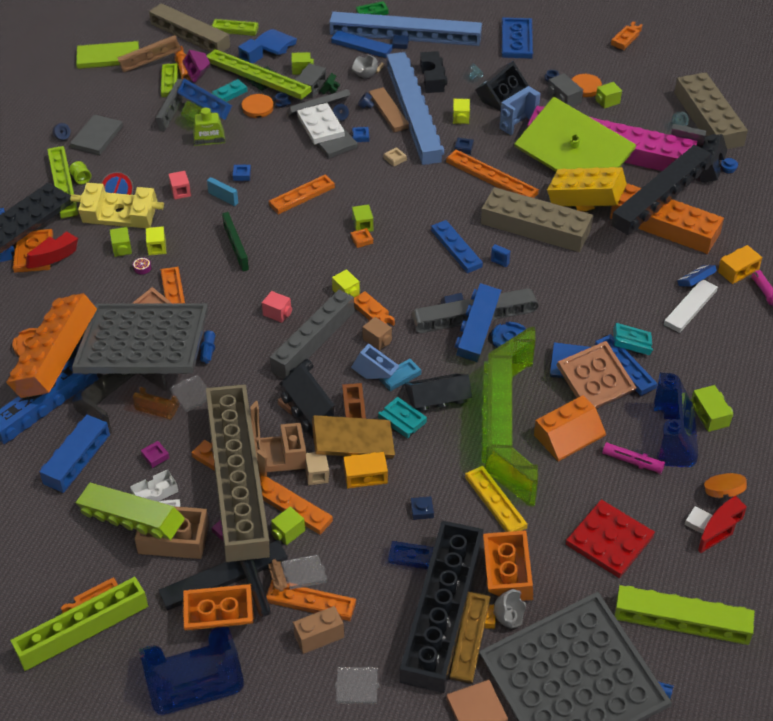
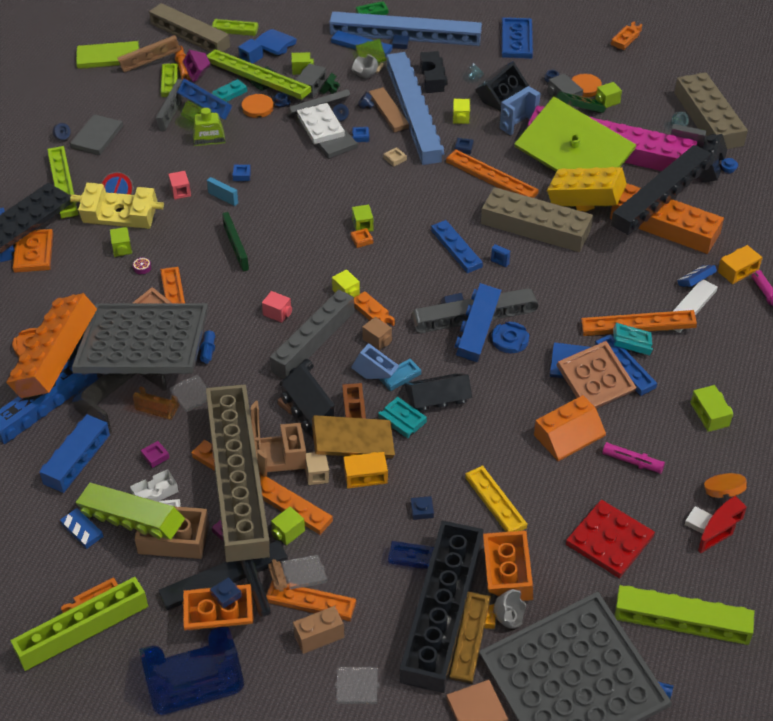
red slope [25,231,78,269] -> none
lime wheel [69,161,91,184] -> none
neon yellow brick [146,226,166,255] -> none
orange tile [269,175,335,215] -> none
clear neon green slope [482,327,538,507] -> none
clear blue windscreen [653,372,698,467] -> none
none -> blue tile [60,508,104,549]
none -> dark blue plate [210,577,242,608]
none -> clear neon green piece [356,39,387,63]
none -> dark green tile [556,91,606,113]
none -> orange tile [581,310,697,336]

